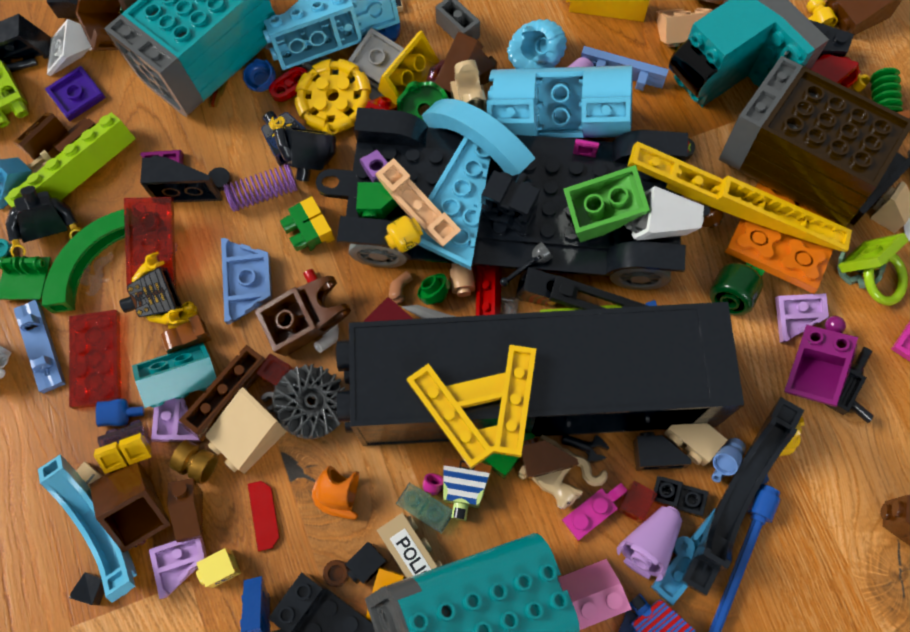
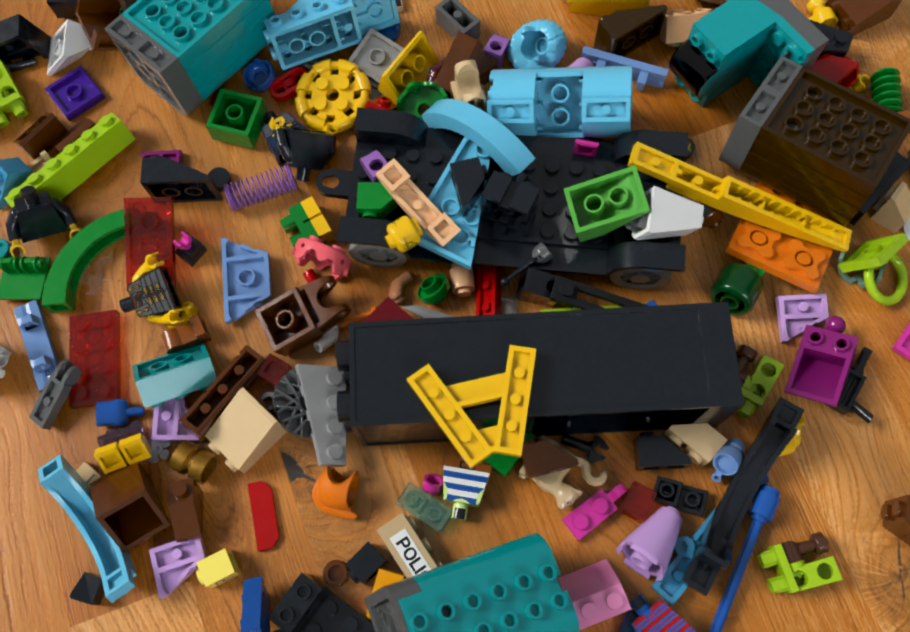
none -> dark grey hinge [29,359,81,430]
none -> light grey plant [148,438,171,463]
none -> black piece [173,231,207,267]
none -> green brick [206,88,268,149]
none -> coral plate [291,235,352,281]
none -> light grey wing [295,364,346,467]
none -> orange piece [338,306,377,329]
none -> black slope [450,157,488,217]
none -> medium lavender leg [483,34,510,69]
none -> dark brown slope [593,5,668,57]
none -> lime hips [736,345,784,419]
none -> lime hips [756,532,843,594]

